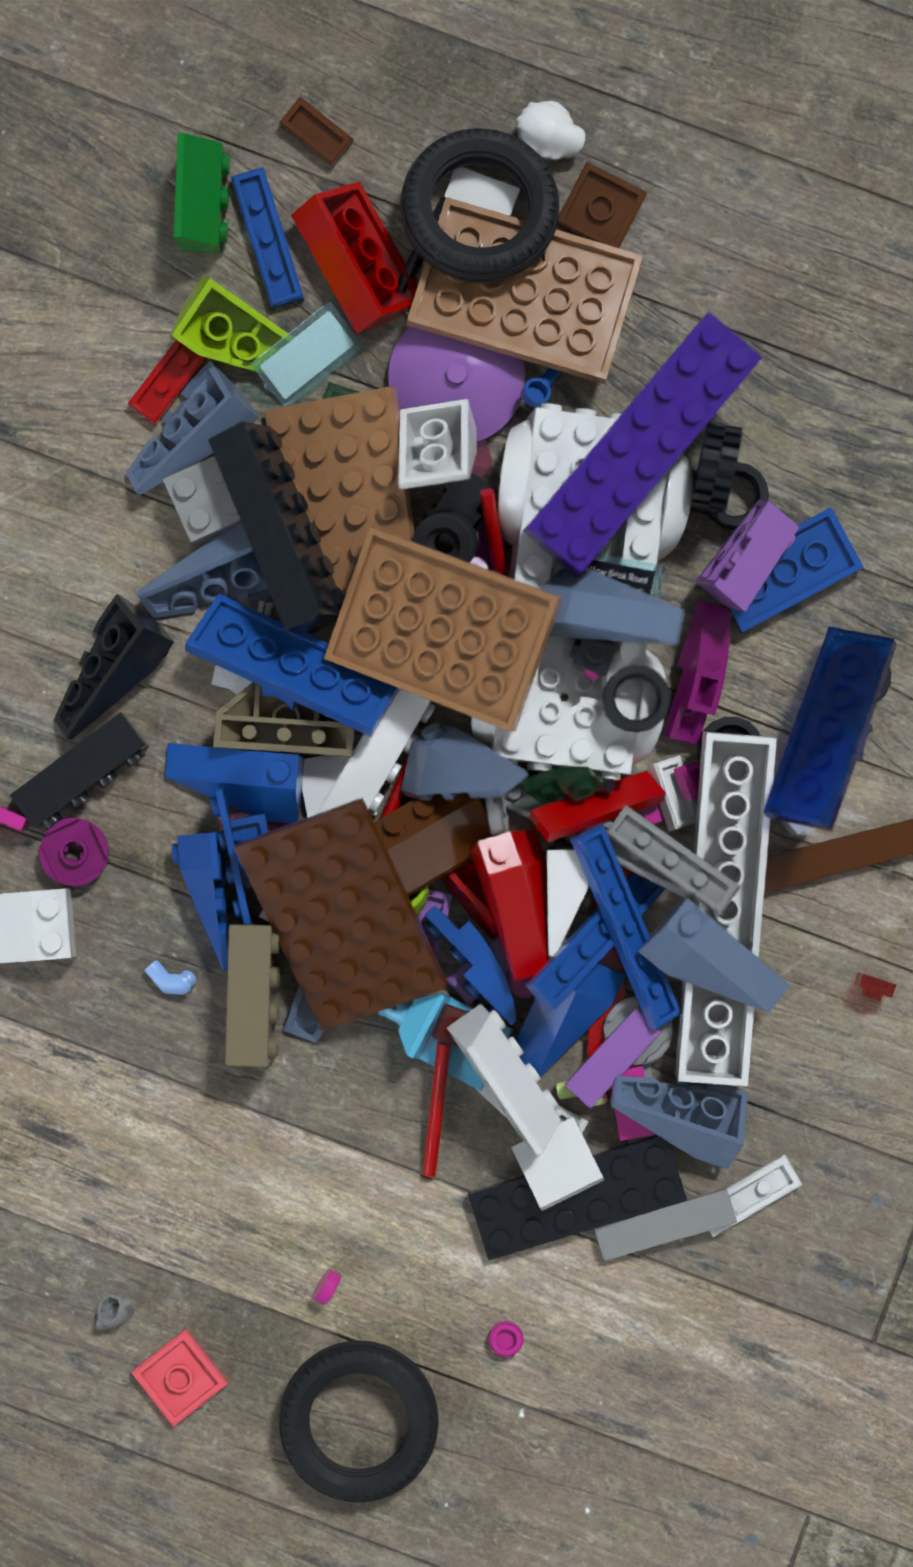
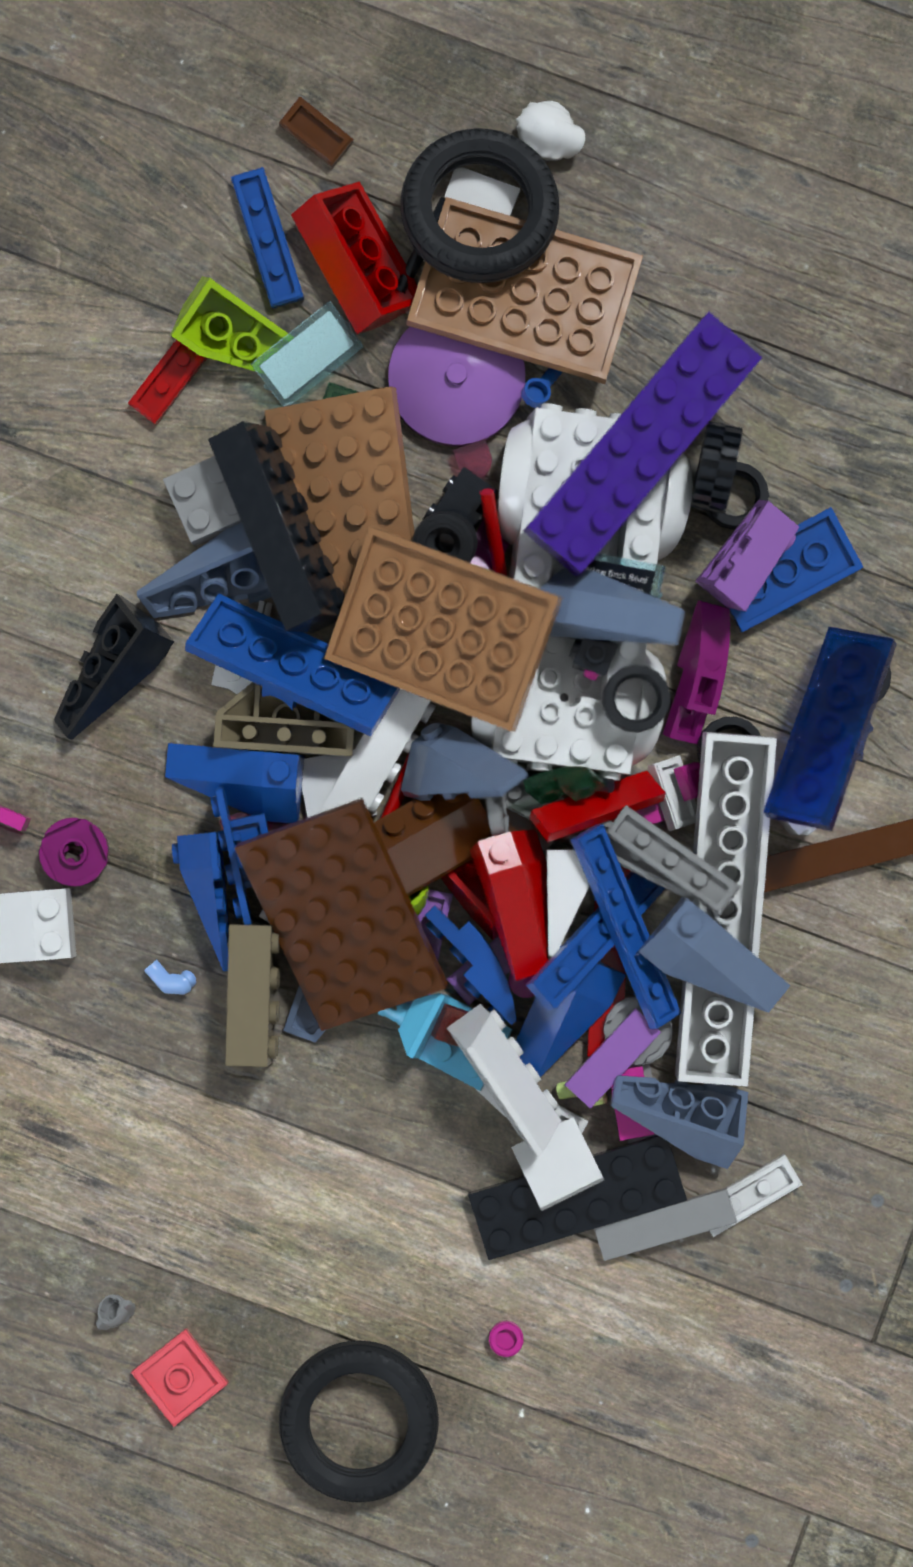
black brick [10,712,149,830] -> none
sand blue wedge [126,361,259,495] -> none
green slope [174,133,231,253] -> none
dark pink tile [312,1268,341,1305] -> none
white slope [399,399,477,489] -> none
red bar [422,1041,451,1177] -> none
reddish brown tile [557,162,648,248] -> none
clear red plate [855,972,896,1001] -> none

